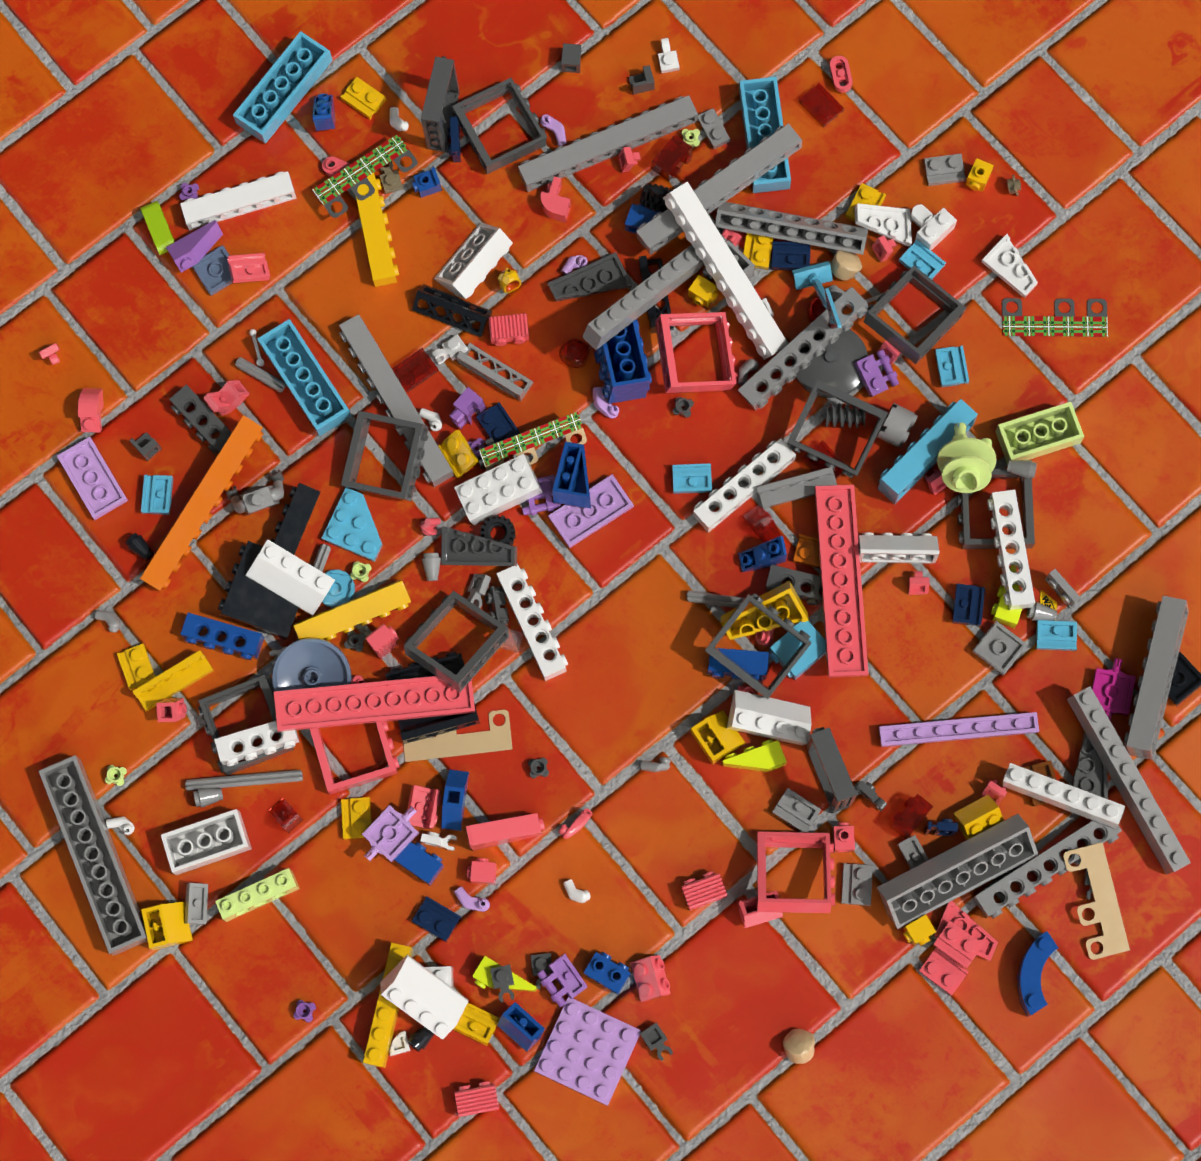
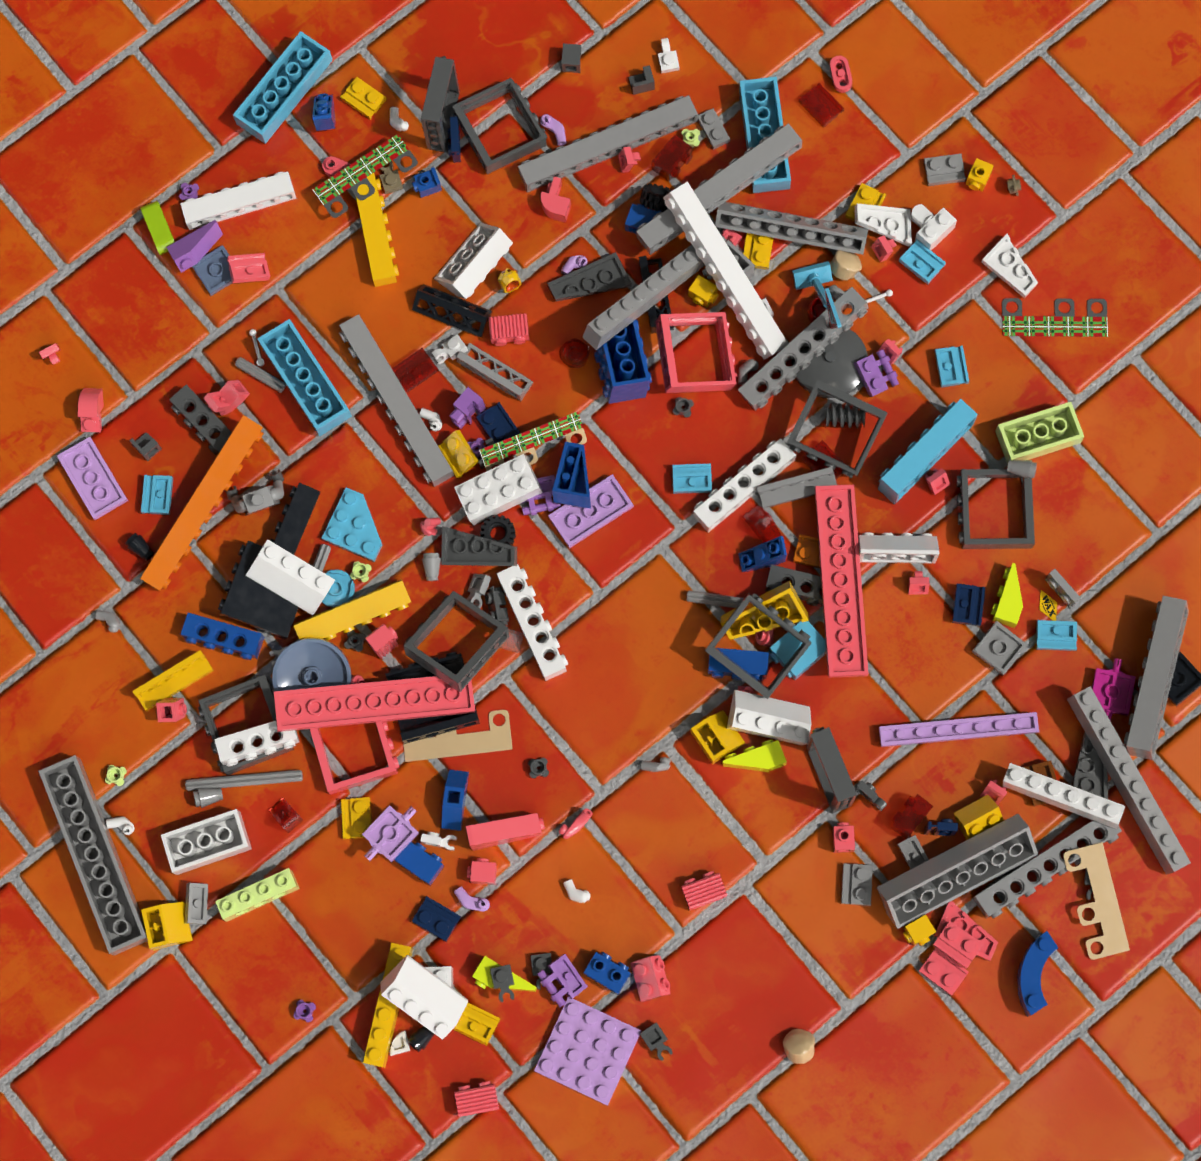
yellow plate [117,644,156,690] -> none
dark grey window [341,411,429,502] -> none
coral bracket [407,785,441,829] -> none
blue brick [497,1002,545,1052] -> none
lavender arm [593,387,619,419] -> none
coral brick [739,890,783,928] -> none
coral window [757,832,835,913] -> none
dark blue plate [772,241,811,270] -> none
light grey plate [772,788,821,833] -> none
dark grey window [863,266,966,364] -> none
light grey brick [877,403,918,447] -> none
yellowish green piece [937,422,996,493] -> none
white brick [987,490,1035,610] -> none
light grey cone [1027,602,1057,621] -> none

